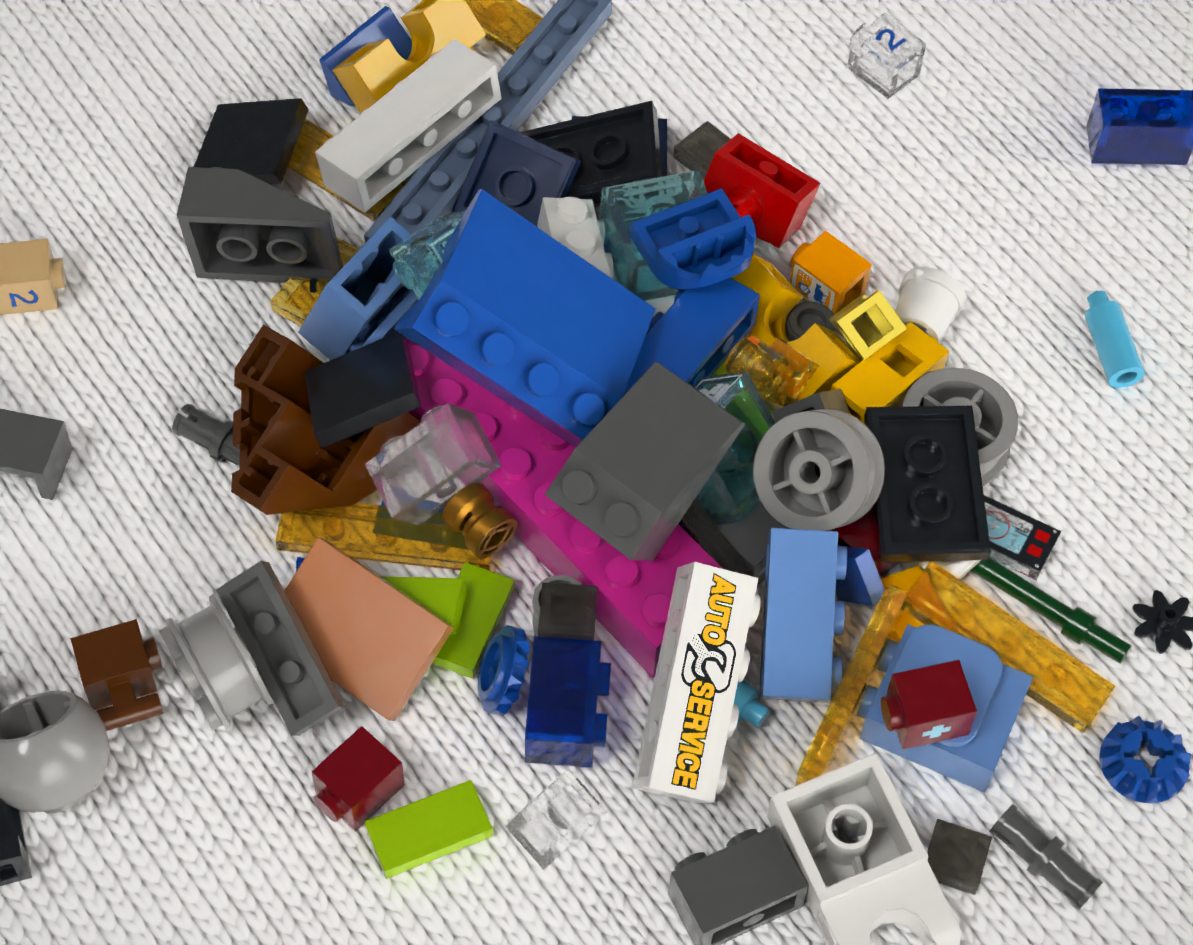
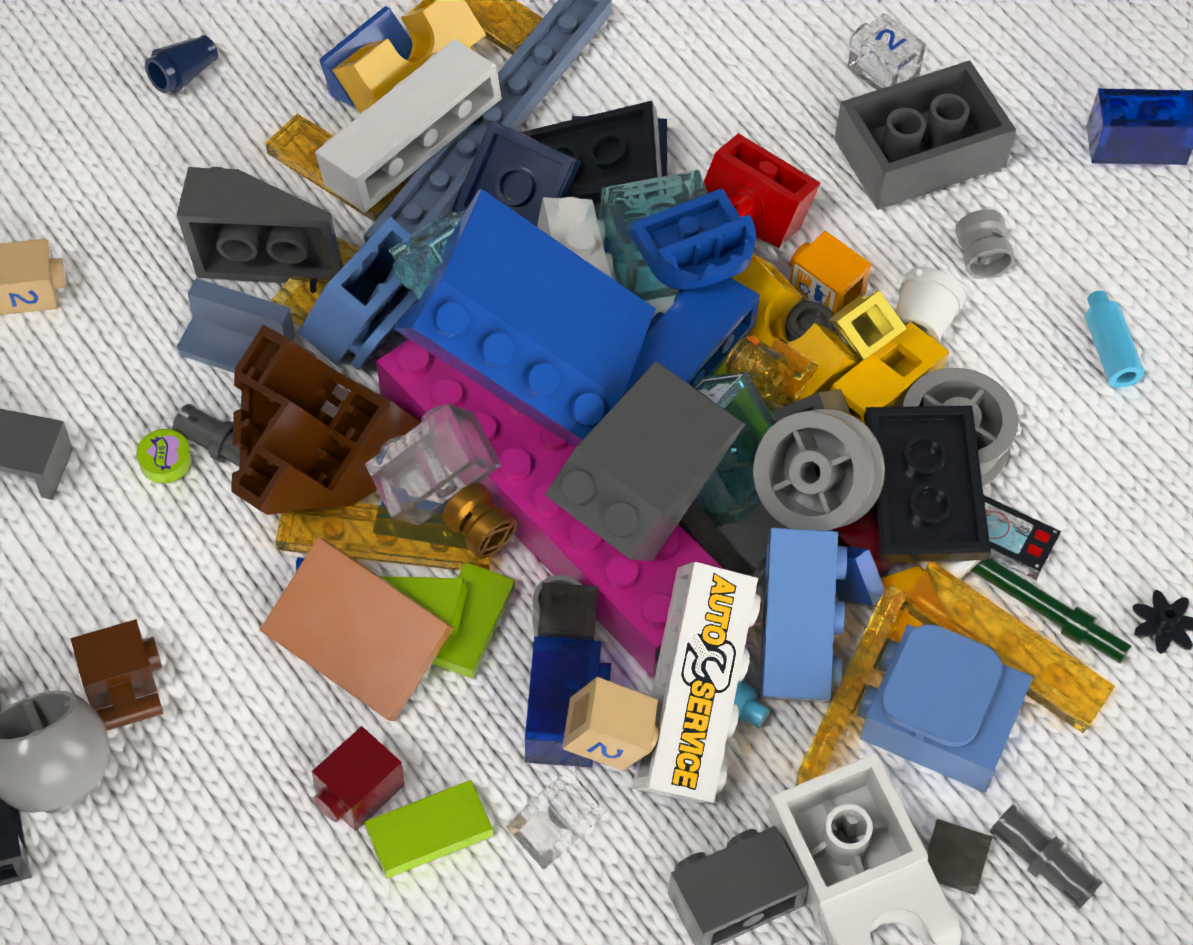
light grey wheel [159,594,274,730] -> none
black tile [193,98,309,185] -> none
dark grey plate [216,561,345,736] -> none
black tile [305,332,421,448] -> none
blue gear [477,625,530,715] -> none
clear smoke tile [673,121,730,181] -> none
dark red brick [881,660,977,750] -> none
blue gear [1099,715,1192,803] -> none
none -> lime tile [136,429,192,483]
none -> dark blue cone [145,35,218,93]
none -> sand blue panel [177,278,295,373]
none -> tan brick [562,677,659,771]
none -> dark grey brick [834,60,1016,210]
none -> light grey wheel [955,209,1015,279]

